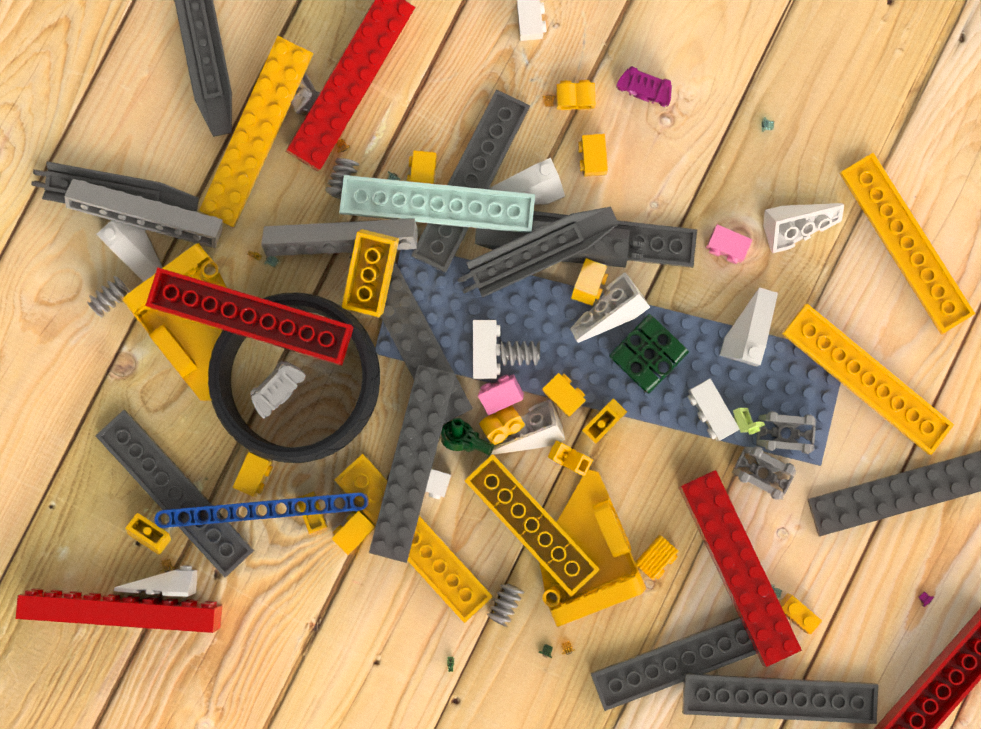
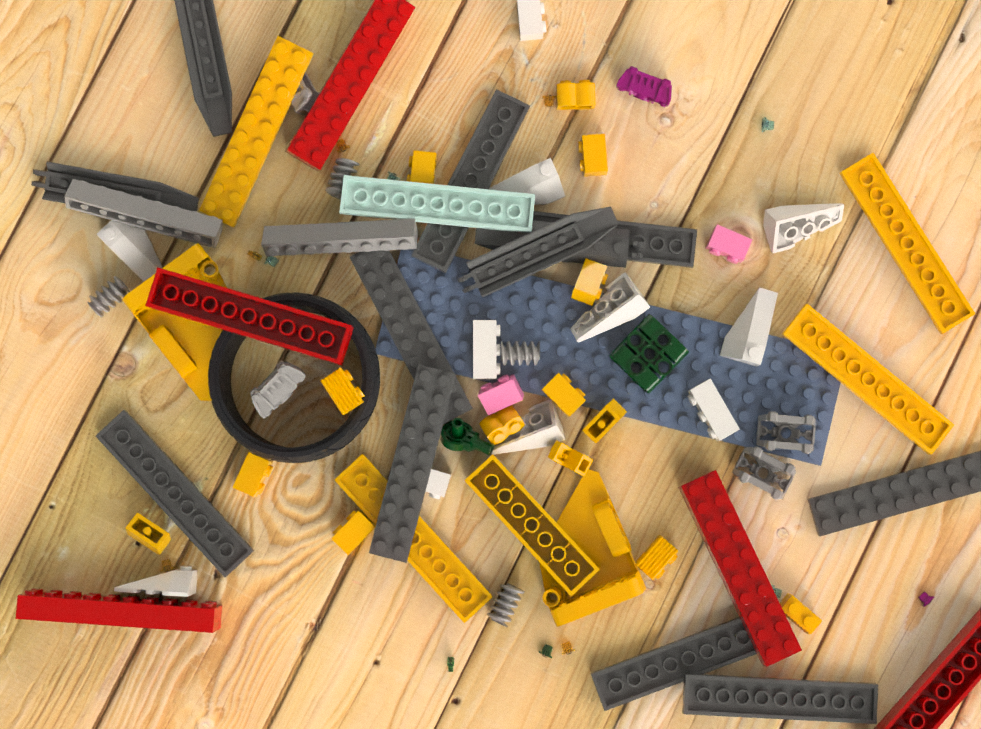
blue beam [154,492,369,528] -> none
yellow tile [297,491,328,534] -> none
yellow brick [342,229,399,317] -> none
yellowish green bracket [733,408,765,435] -> none
none -> yellow brick [321,368,365,415]

